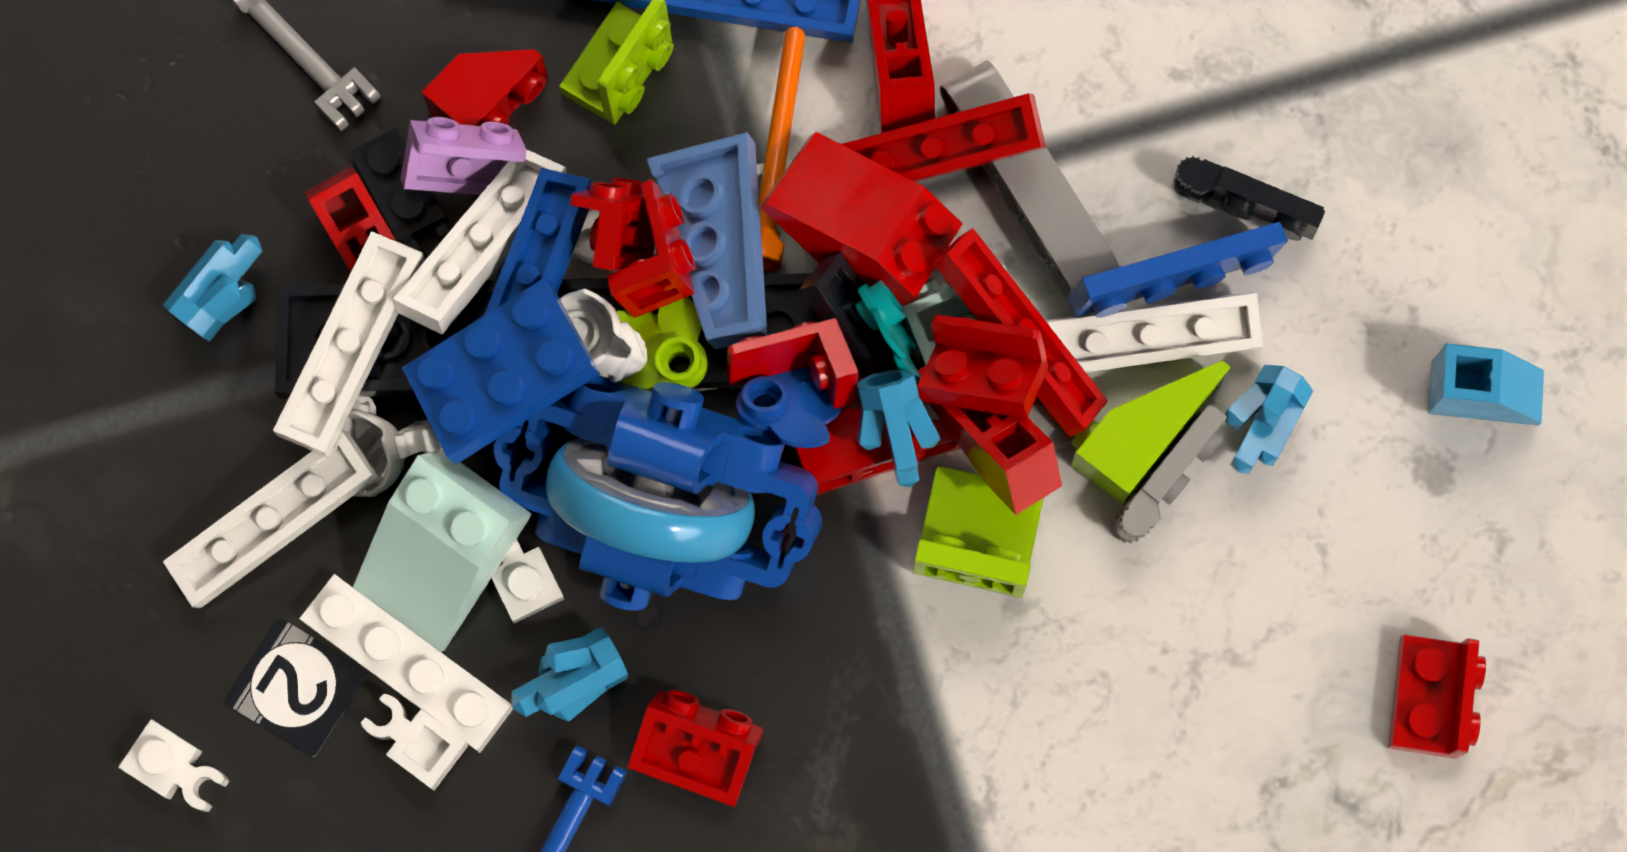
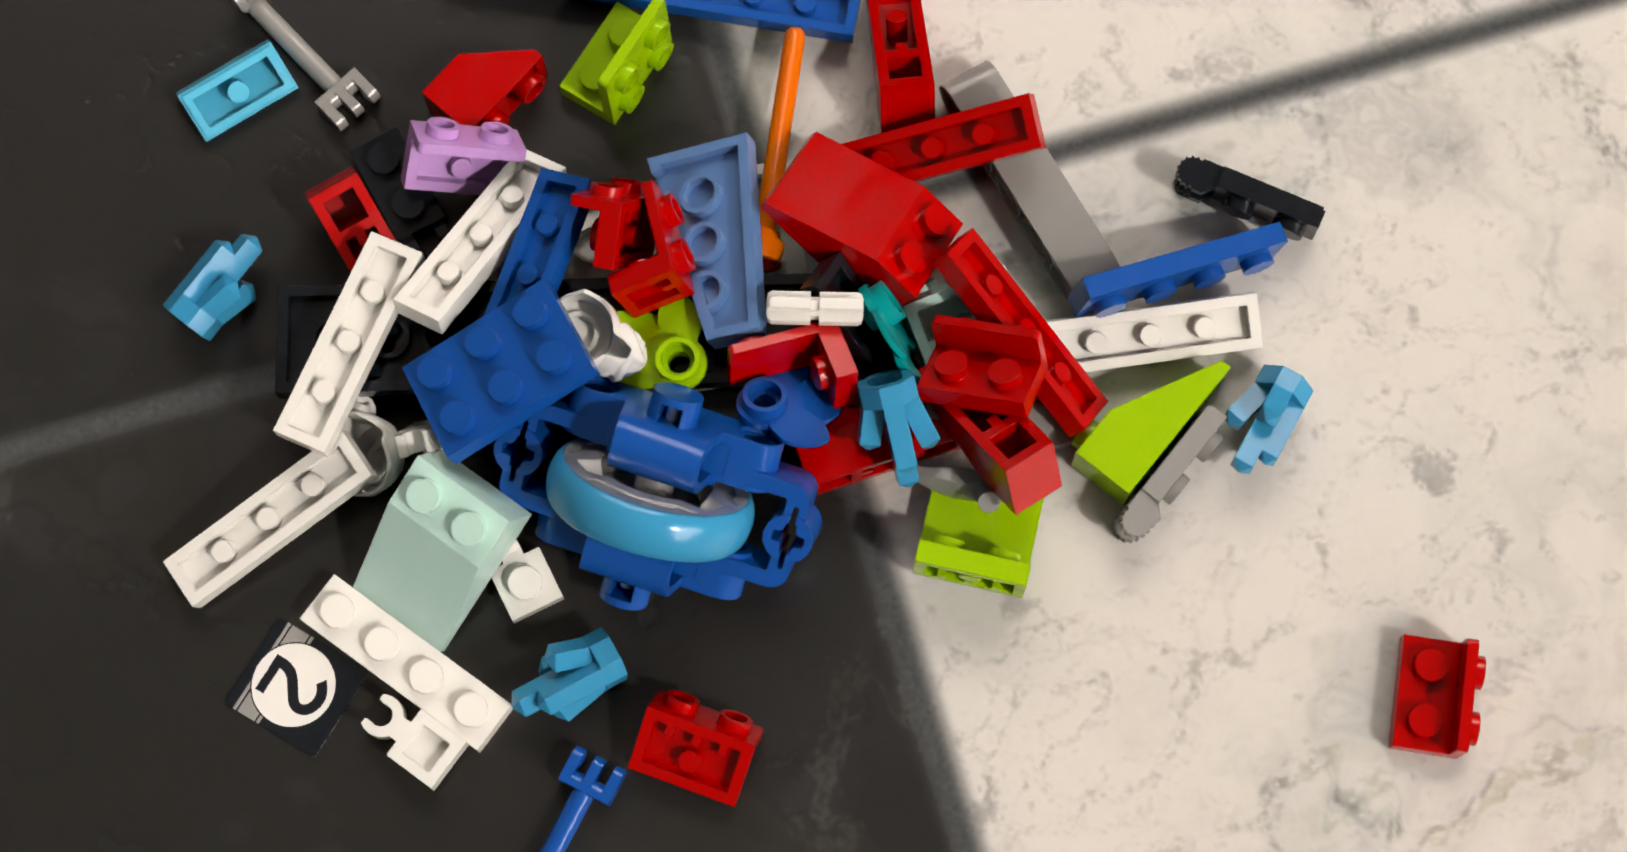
white plate [118,719,229,812] -> none
dark azure slope [1428,343,1544,426] -> none
none -> medium azure slope [176,39,299,142]
none -> white piece [766,290,864,326]
none -> light grey bar [917,466,1000,513]

